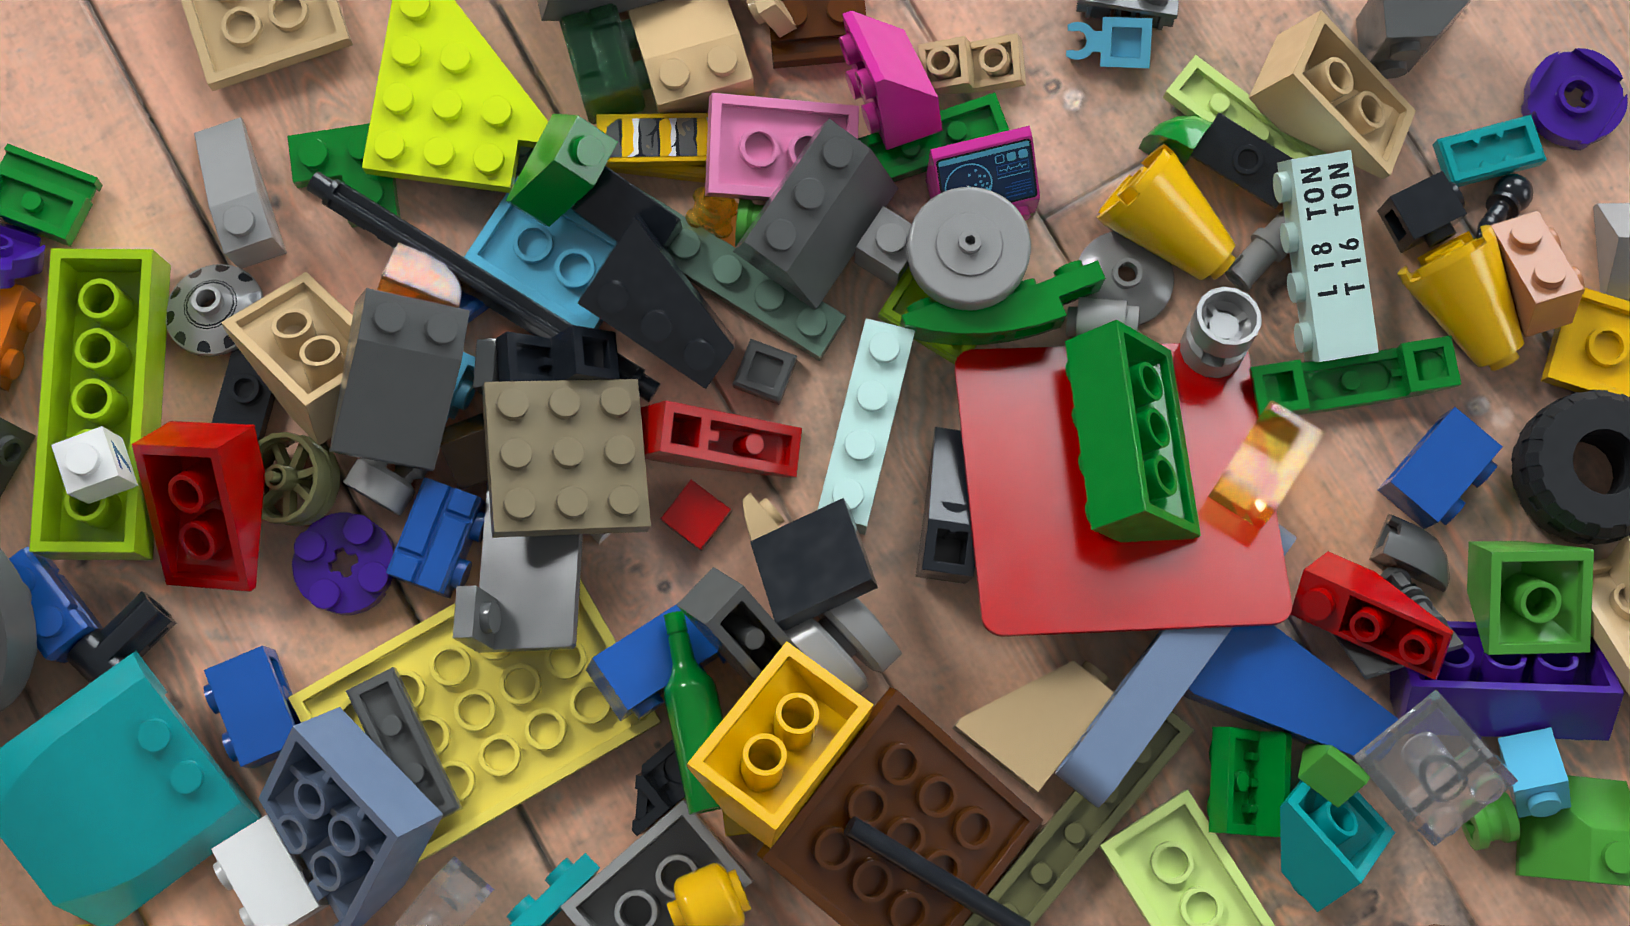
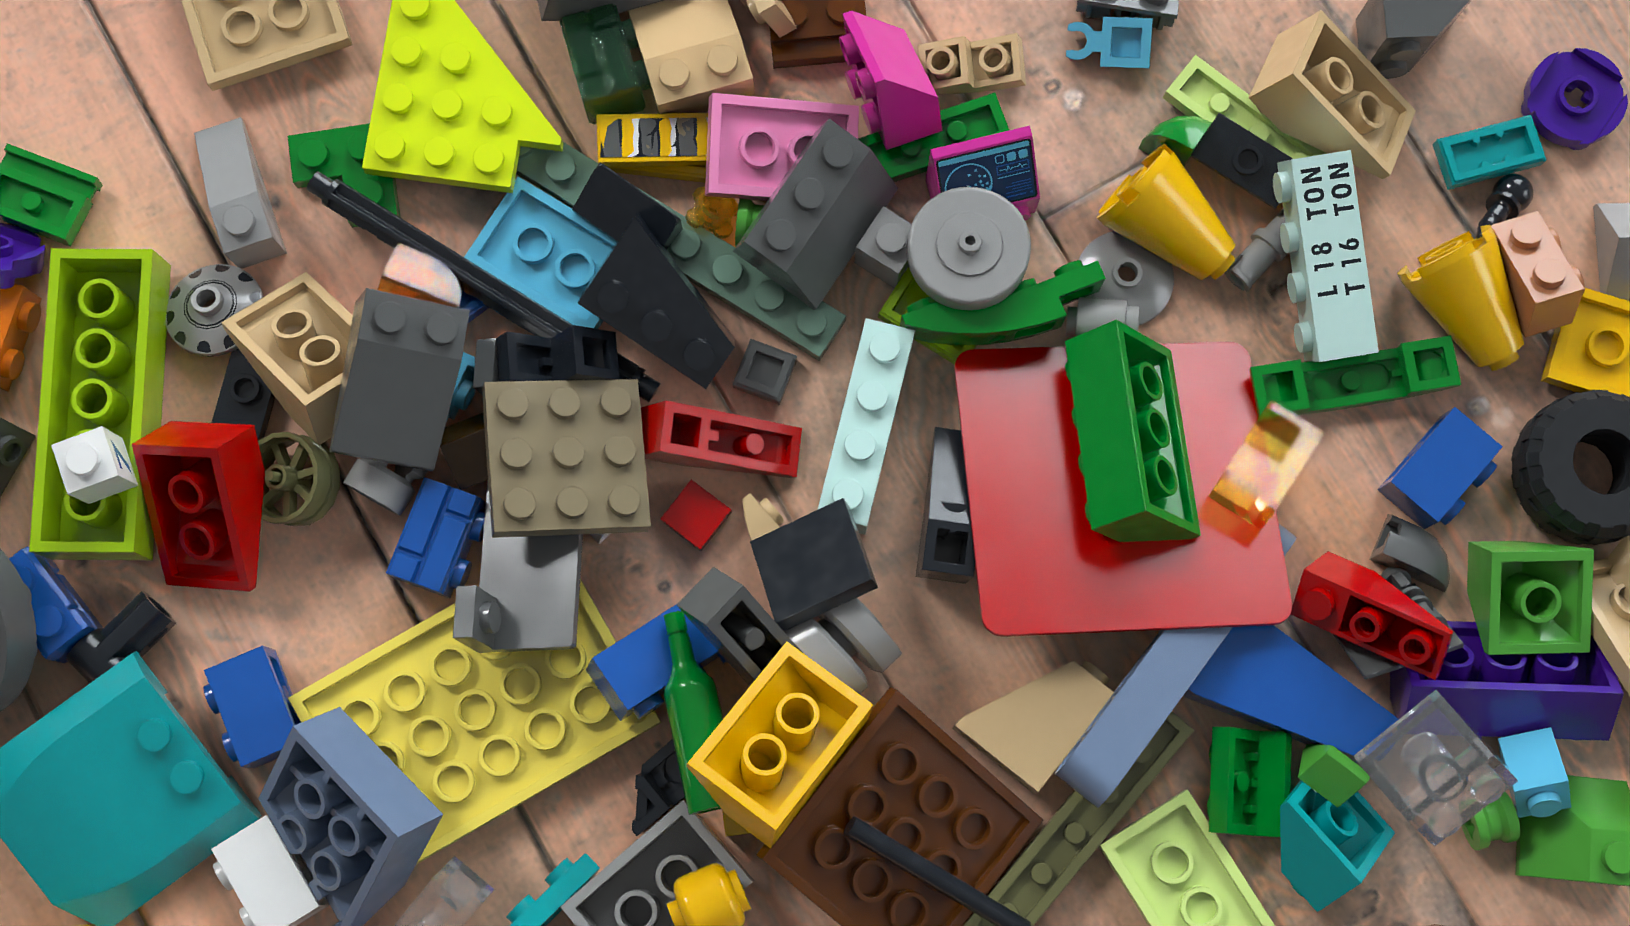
dark purple plate [292,512,396,615] -> none
dark grey tile [346,667,463,819] -> none
green slope [506,114,618,227] -> none
light grey wheel [1180,287,1262,378] -> none
black brick [1377,171,1467,253] -> none

